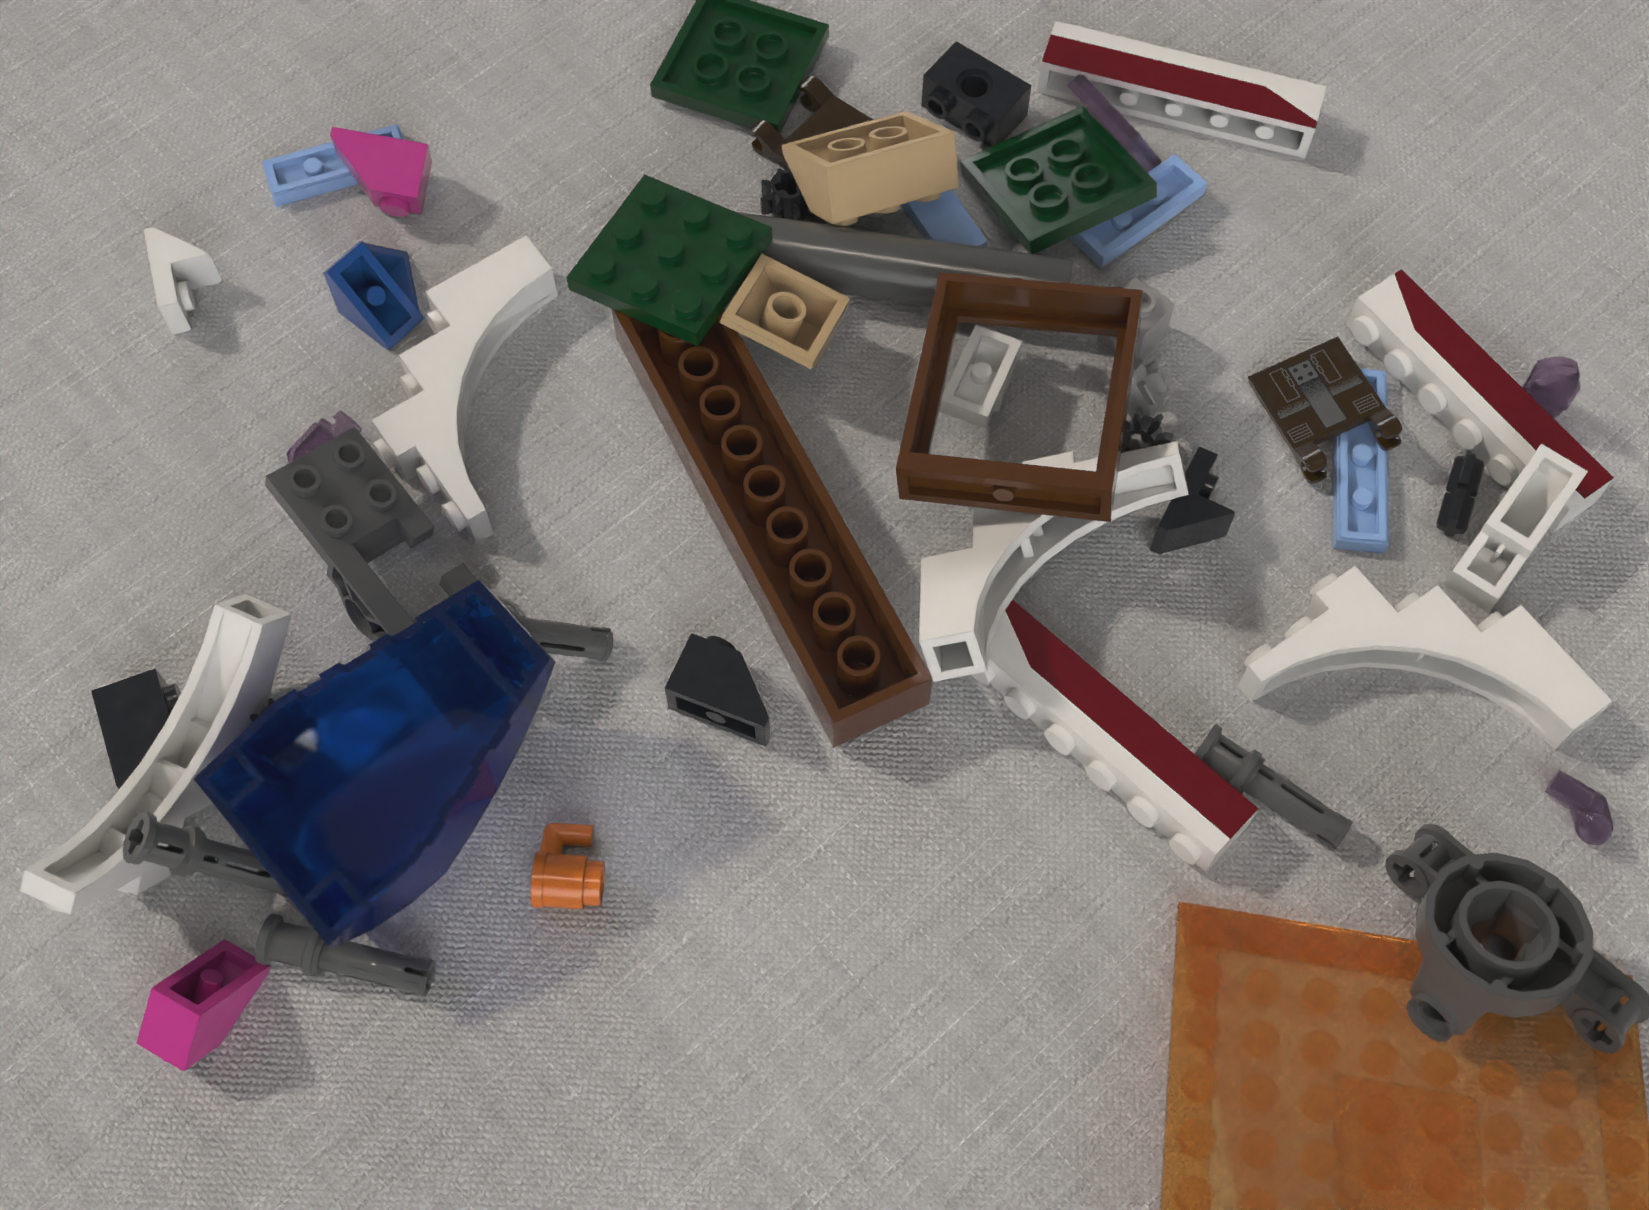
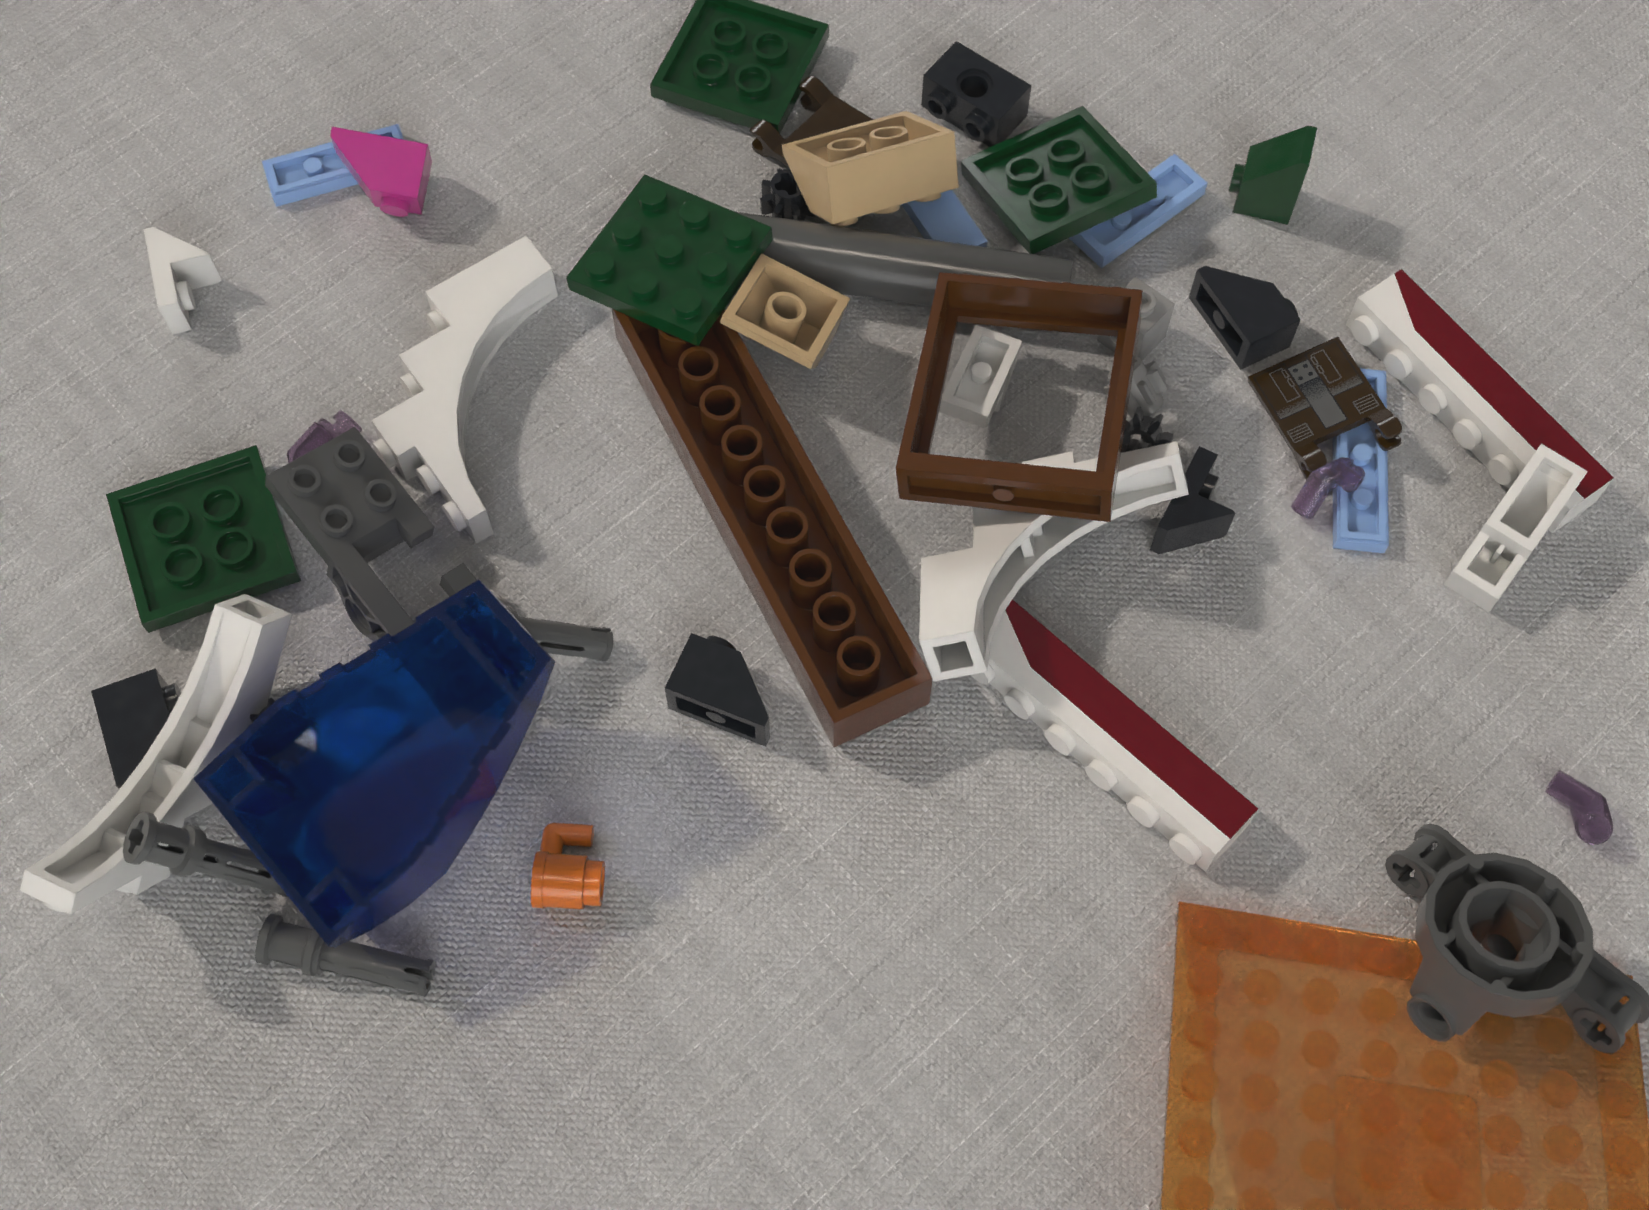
dark pink slope [136,939,271,1071] -> none
blue slope [323,241,425,350] -> none
white brick [1037,21,1326,159] -> none
clear purple tile [1067,74,1162,173] -> none
dark grey pin [1195,724,1353,851] -> none
white arch [1238,566,1612,750] -> none
black piece [1436,453,1485,536] -> none
clear purple arm [1521,357,1581,418] -> none
none -> dark green plate [106,445,301,633]
none -> black slope [1189,266,1300,370]
none -> dark green slope [1228,126,1317,225]
none -> clear purple arm [1291,457,1366,519]

